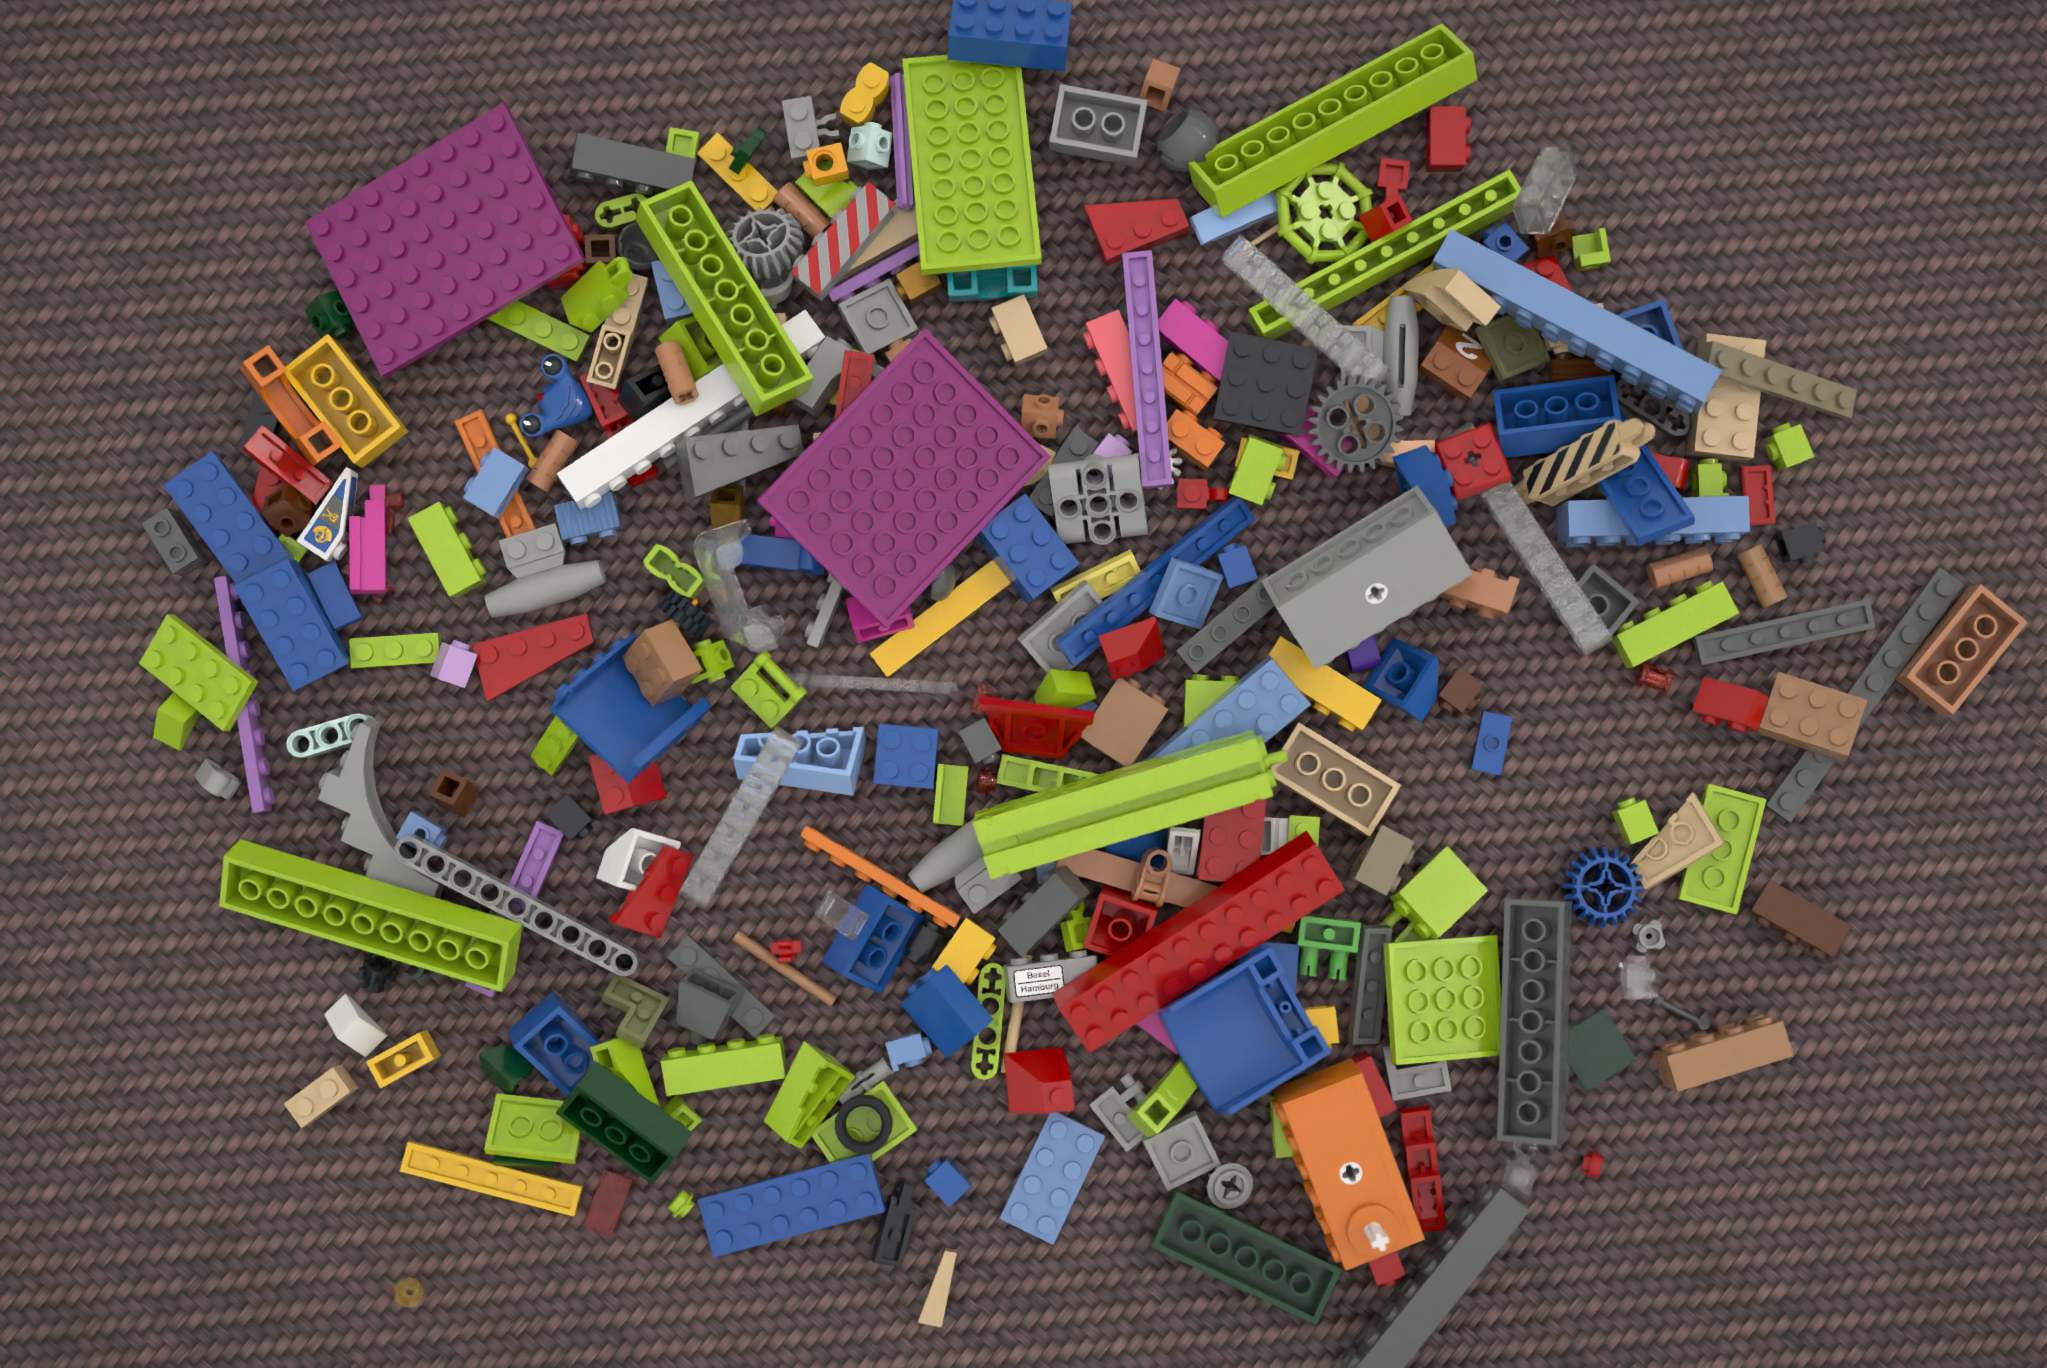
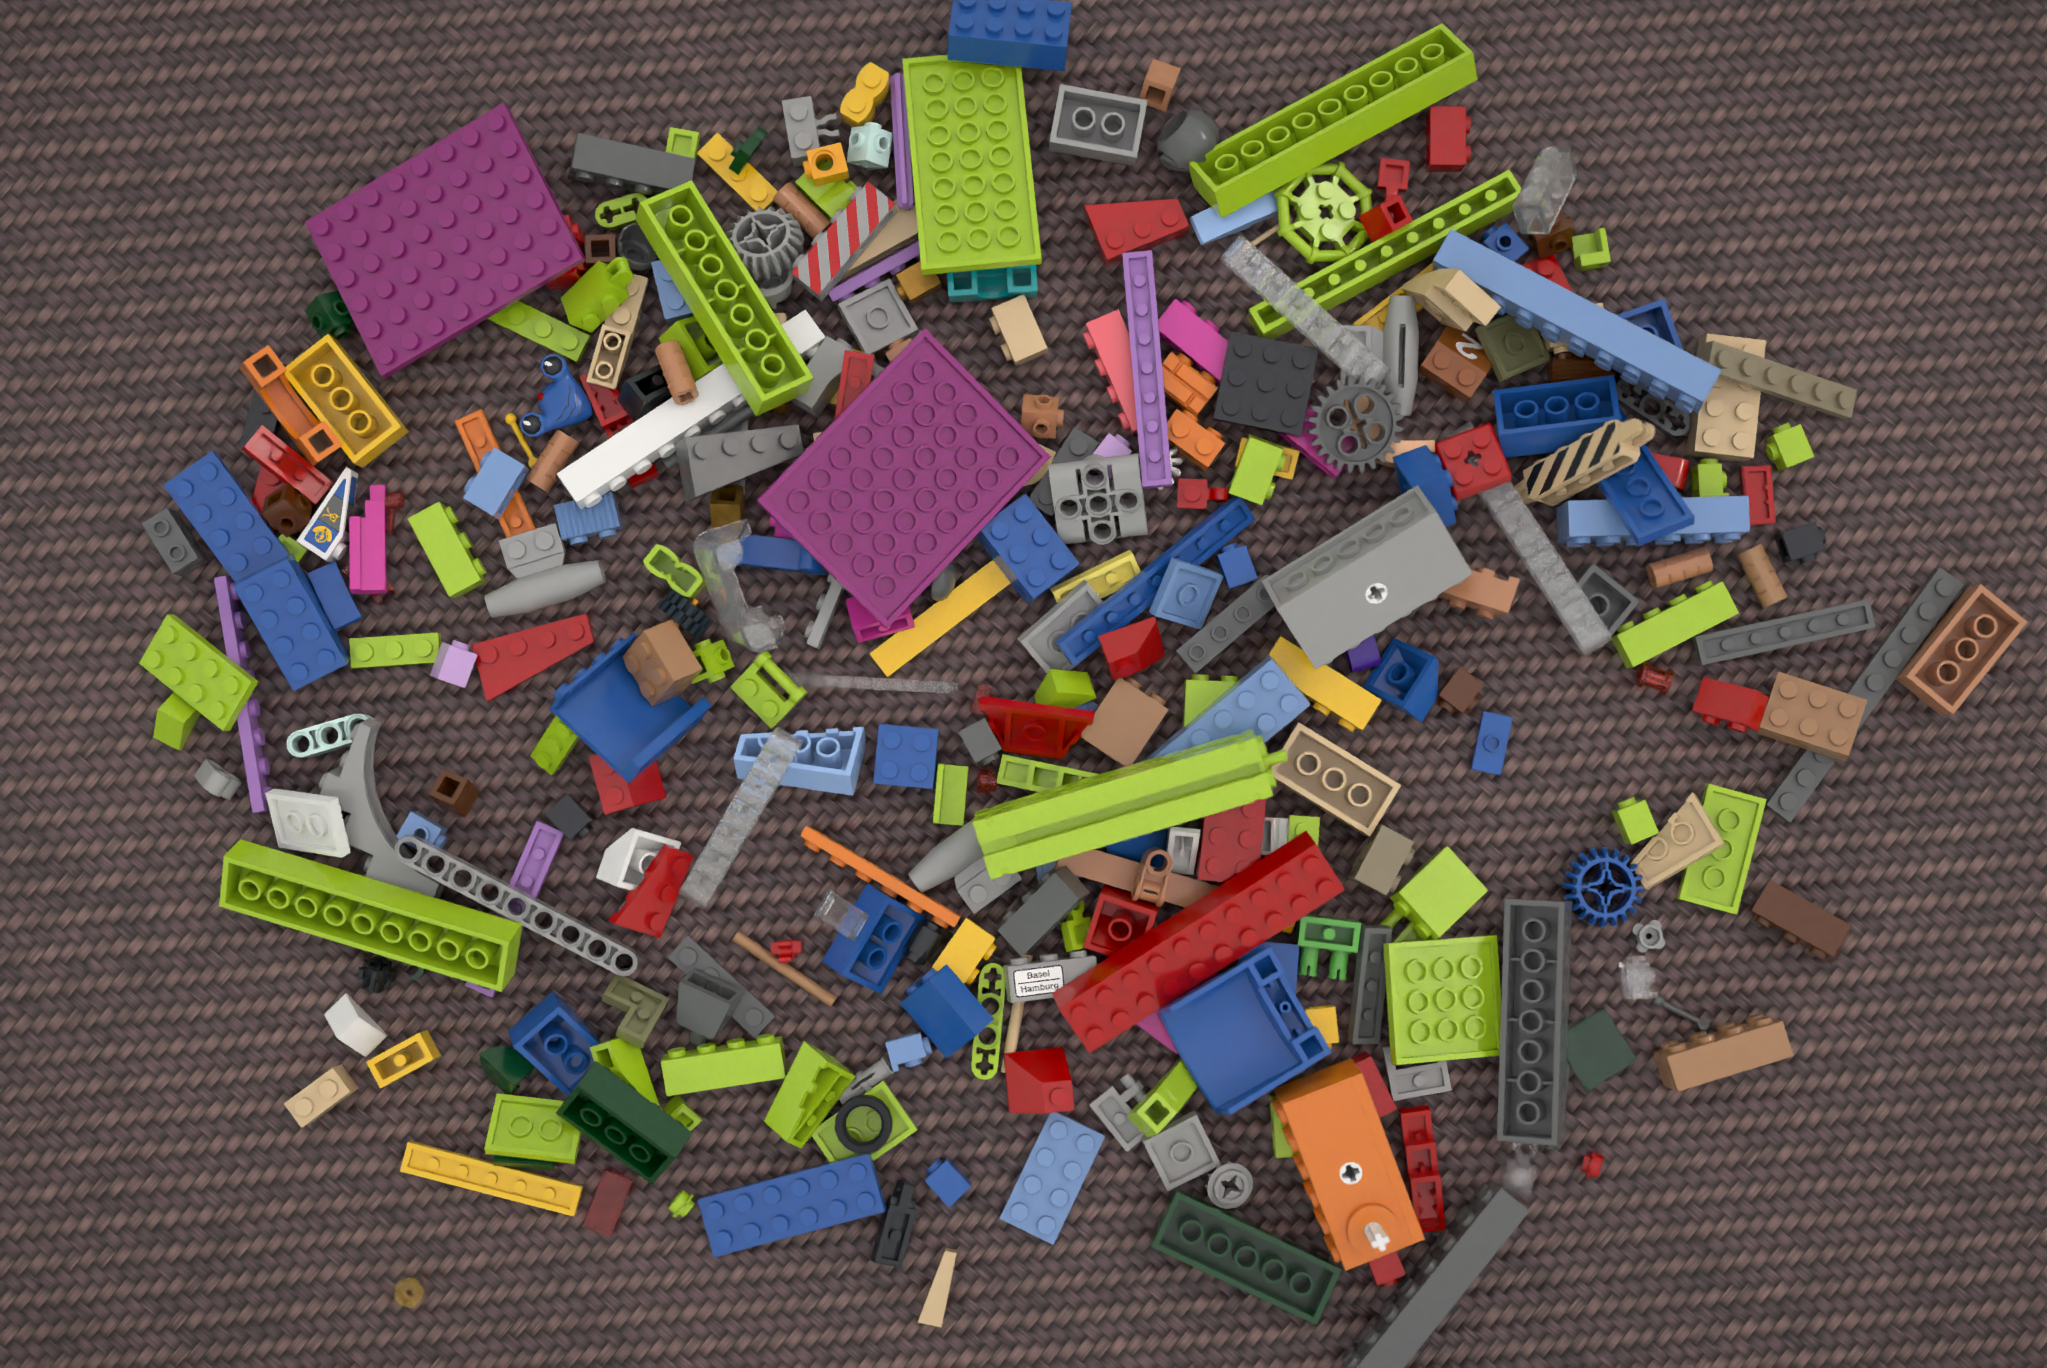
none -> white plate [265,788,351,858]

